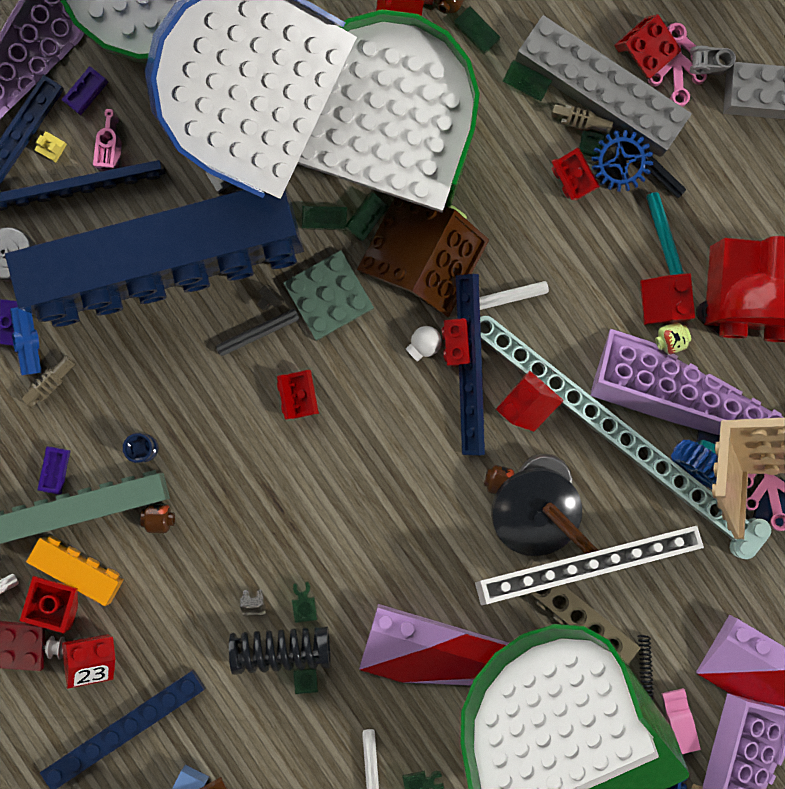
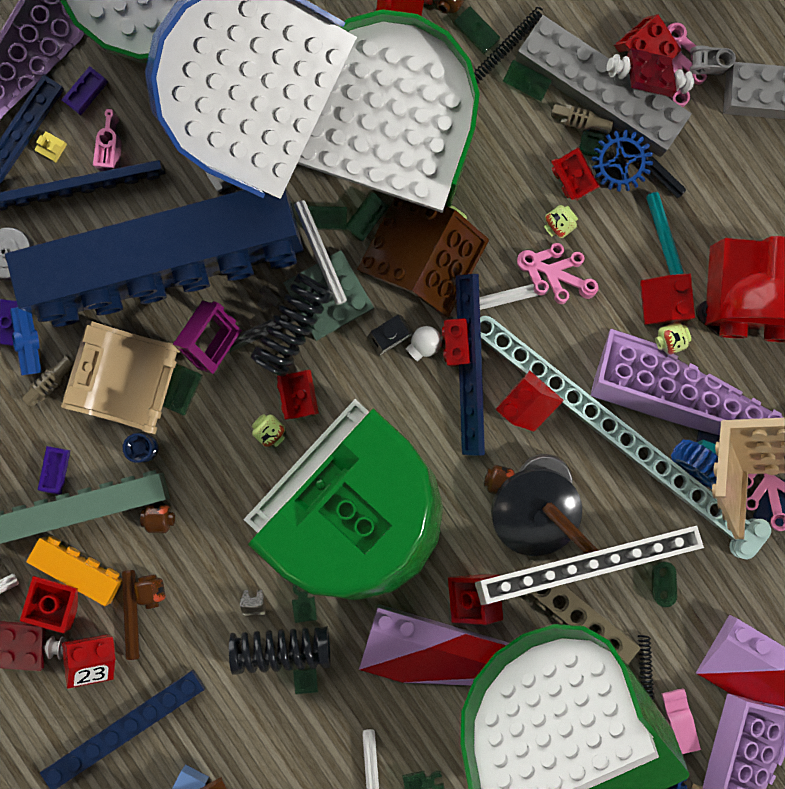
none -> tan hinge [61,320,180,434]
none -> reddish brown axle [122,570,140,660]
none -> reddish brown head [134,574,166,609]
none -> clear green plate [163,363,203,416]
none -> magenta window [173,300,242,374]
none -> green piece [244,399,443,600]
none -> black piece [251,273,334,376]
none -> yellowish green head [251,414,285,447]
none -> white axle [294,200,347,305]
none -> black torso [367,315,414,357]
none -> red slope [448,574,503,625]
none -> black piece [474,7,543,84]
none -> bright pink plant [517,243,598,304]
none -> yellowish green head [544,205,578,238]
none -> dark red plate [607,48,694,97]
none -> clear green plate [652,561,677,607]

